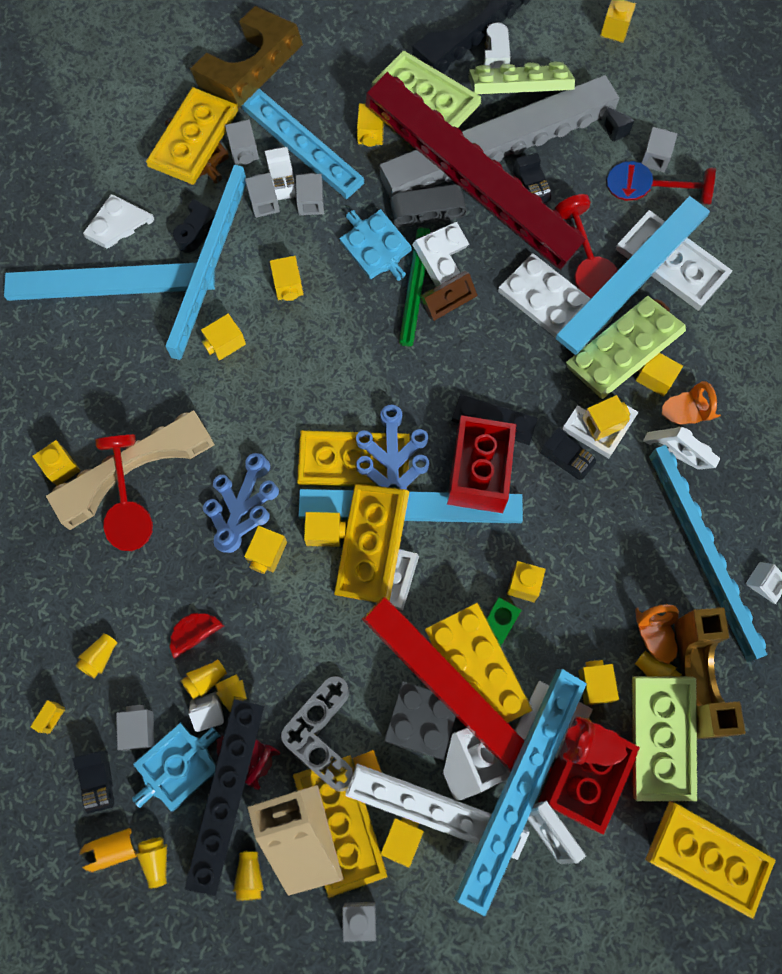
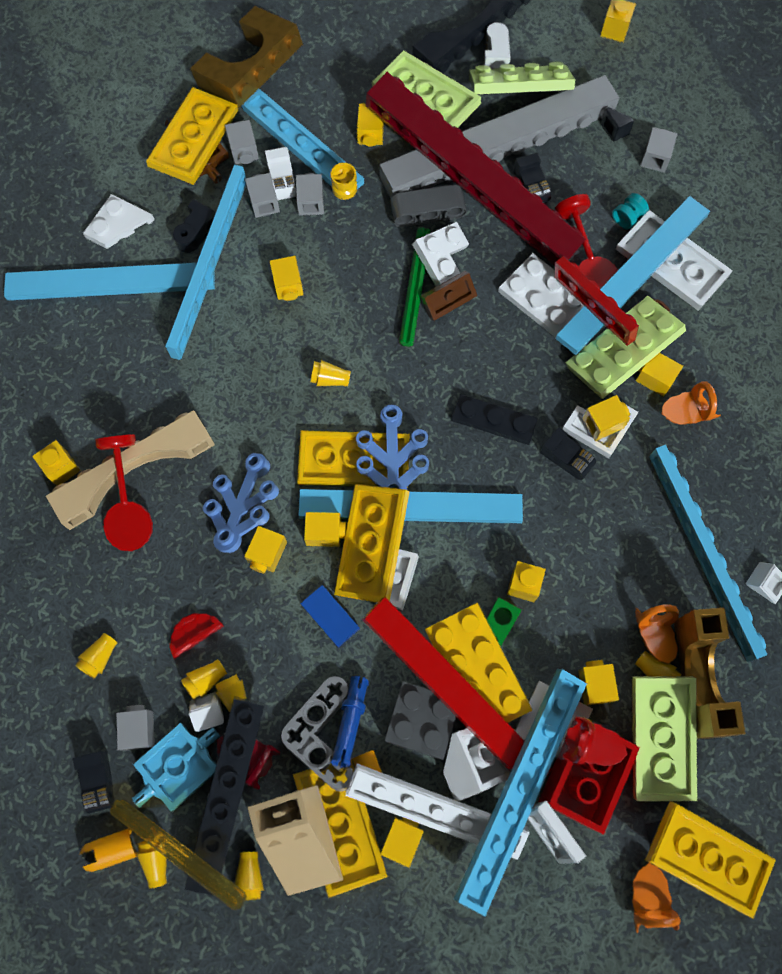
yellow tile [30,700,65,734] -> none
yellow brick [201,314,246,361] -> none
medium azure plate [340,209,412,281] -> none
light grey brick [343,902,376,942] -> none
red brick [447,415,516,514] -> none
piece [607,161,716,205] -> none
white wing [643,427,720,469] -> none
none -> clear yellow axle [110,800,247,910]
none -> blue tile [300,585,360,648]
none -> yellow cone [310,360,351,387]
none -> yellow wheel [331,163,357,200]
none -> blue pin [331,676,369,768]
none -> red plate [554,256,639,346]
none -> teal wheel [612,193,649,230]
none -> orange piece [632,863,681,933]

